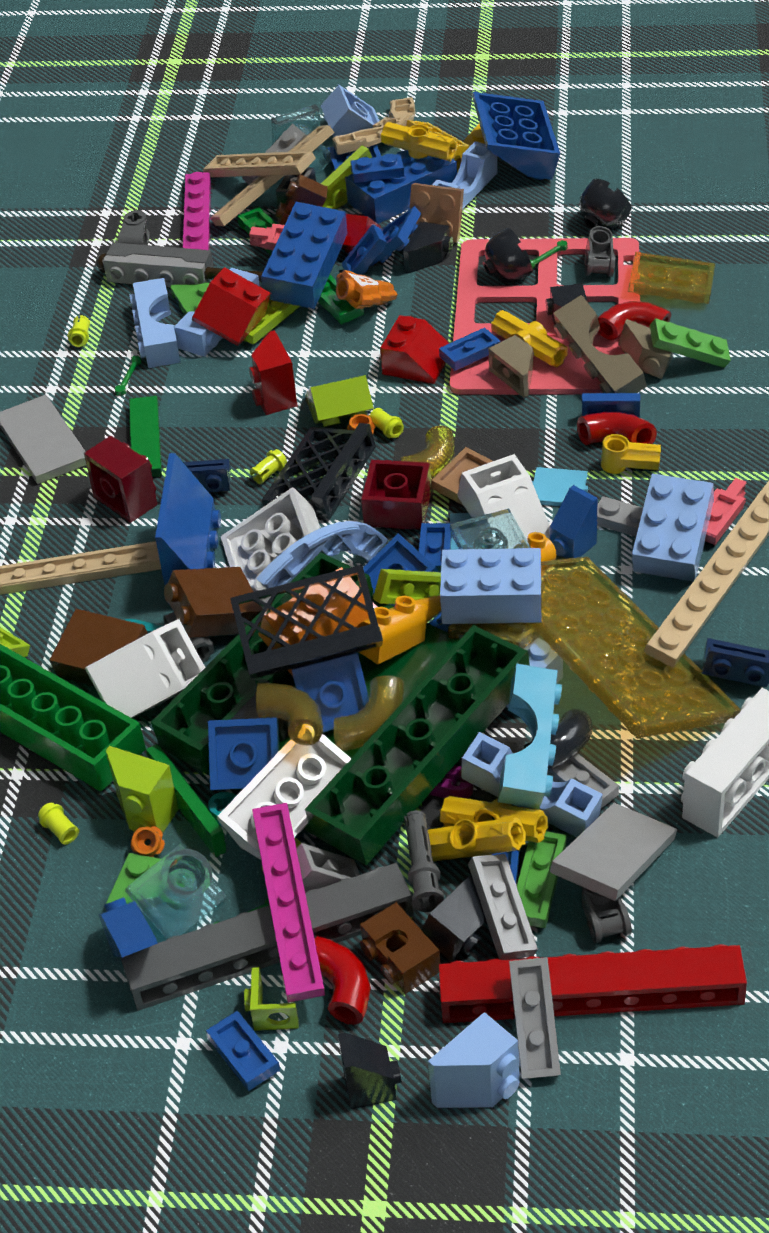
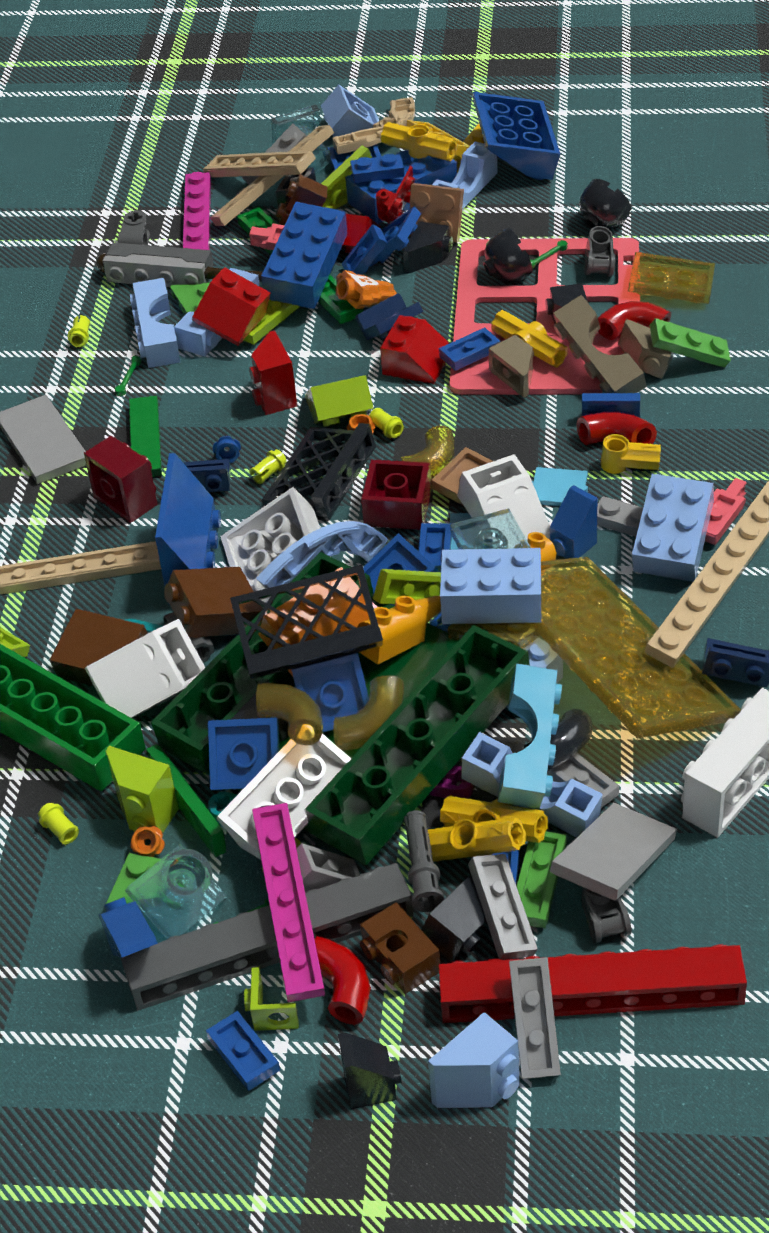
none -> blue plate [212,436,241,463]
none -> dark blue bracket [355,293,423,340]
none -> red hinge [376,166,415,224]

